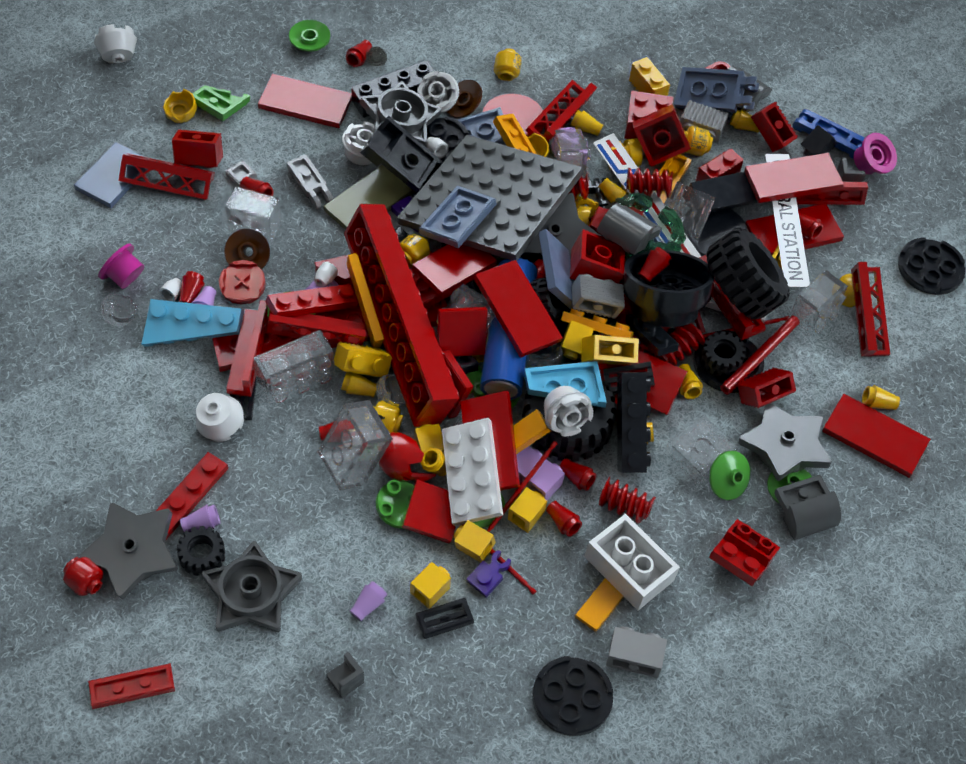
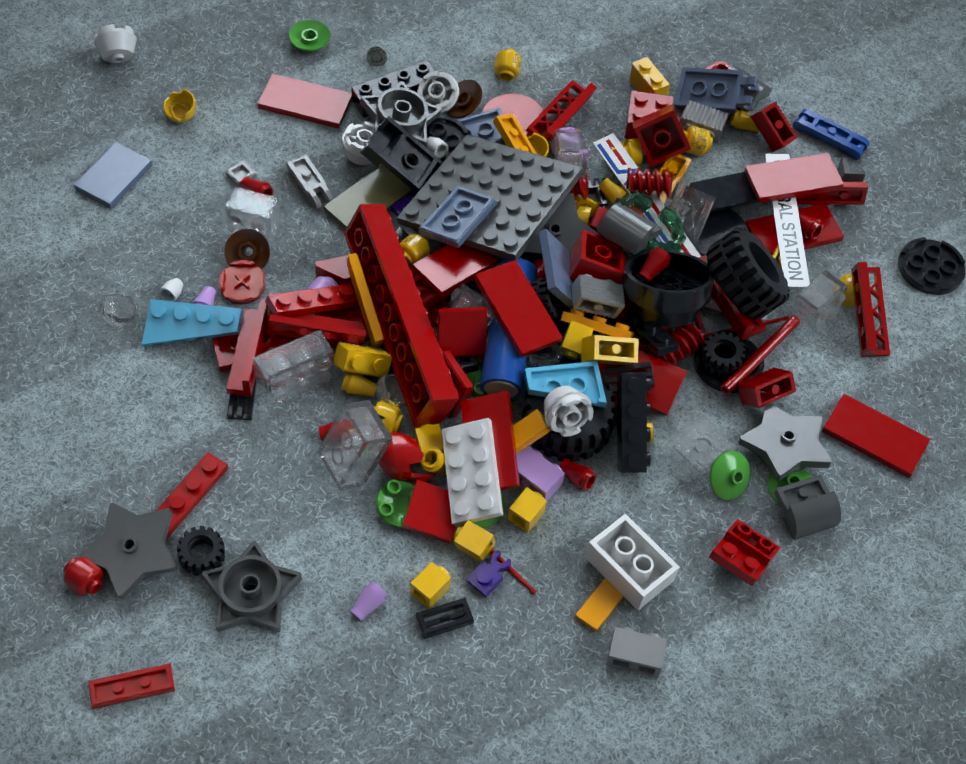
dark pink piece [98,243,144,289] -> none
red fence [118,153,215,200] -> none
red brick [172,129,223,168] -> none
red cone [179,271,205,303] -> none
lavender cone [180,505,221,532] -> none
bright green wing [192,85,250,121] -> none
white cone [196,393,244,442] -> none
white hose [314,262,338,287] -> none
dark grey panel [326,652,364,698] -> none
red cone [345,40,372,67] -> none
red piece [487,441,558,532] -> none
black tile [532,656,613,736] -> none
red cone [546,501,582,537] -> none
yellow cone [571,110,604,136] -> none
red piece [599,477,656,524] -> none
yellow cone [678,364,703,399] -> none
red brick [695,148,743,182] -> none
black brick [800,125,837,156] -> none
dark pink piece [854,133,897,175] -> none
yellow cone [862,385,900,410] -> none

